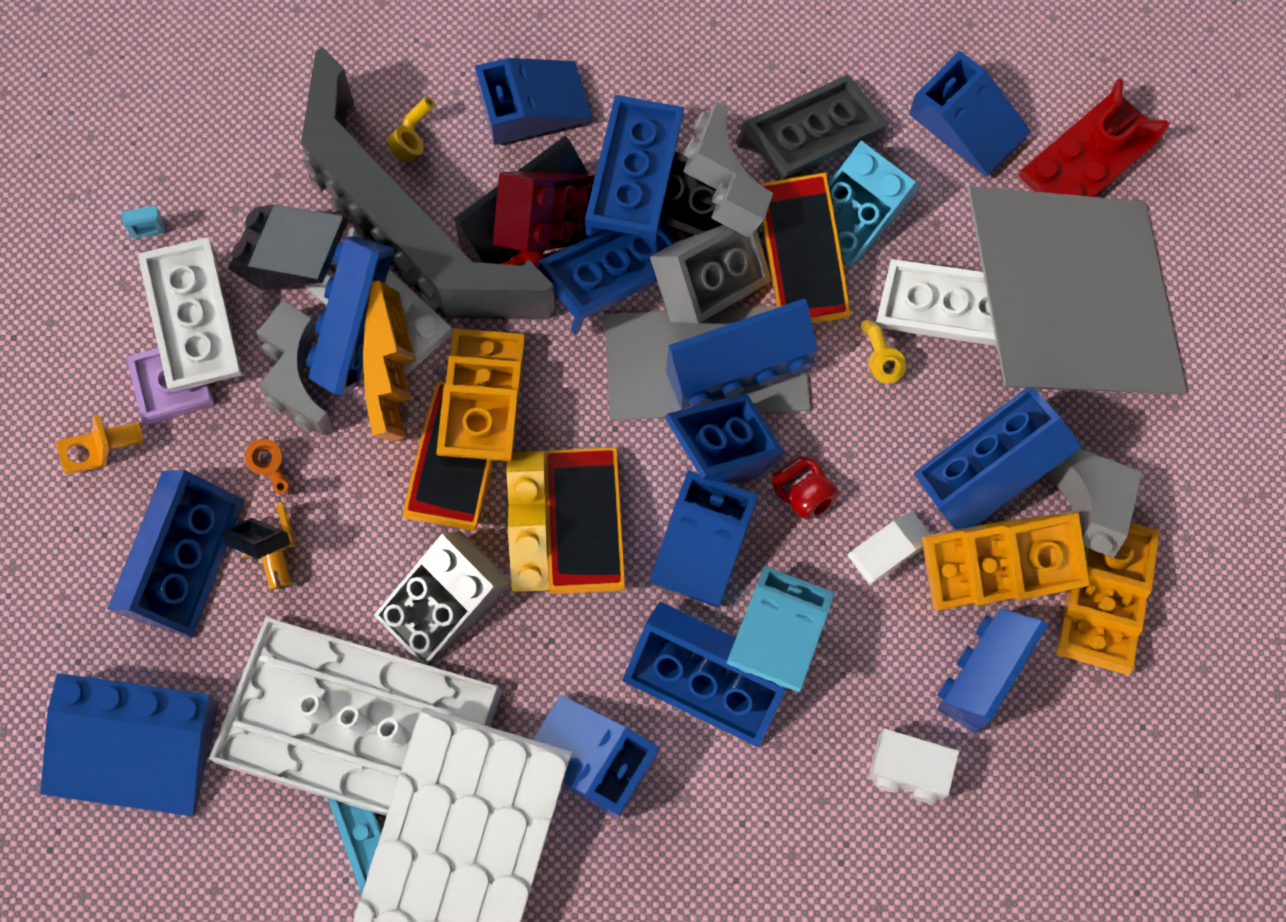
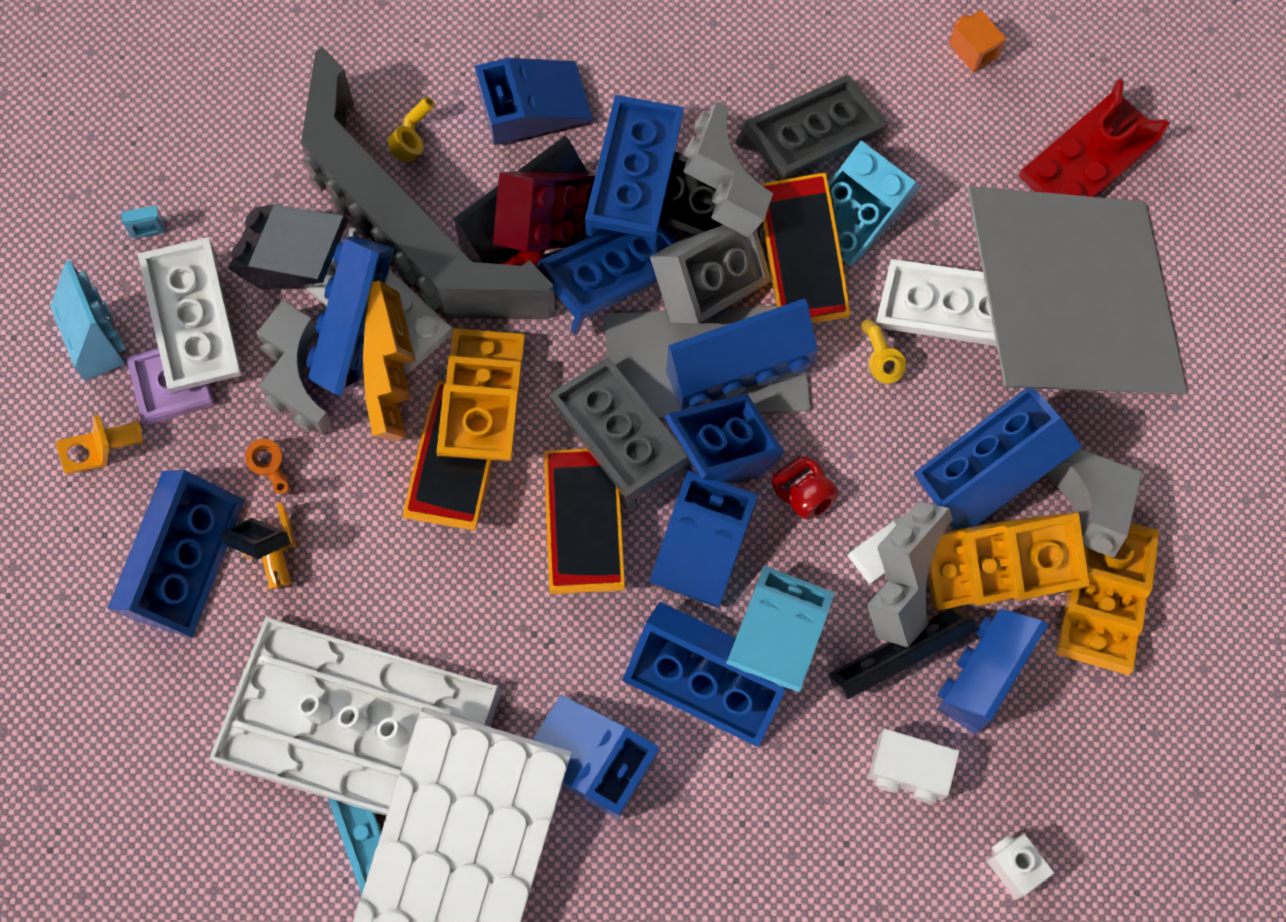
blue slope [40,673,219,817] -> none
light grey slope [374,531,511,665] -> none
yellow arch [506,451,549,592] -> none
blue slope [909,50,1031,177] -> none
none -> medium azure slope [50,260,126,381]
none -> dark grey plate [548,357,692,514]
none -> black tile [828,607,978,700]
none -> light grey arch [867,501,953,648]
none -> orange brick [949,9,1006,72]
none -> white brick [986,834,1054,900]

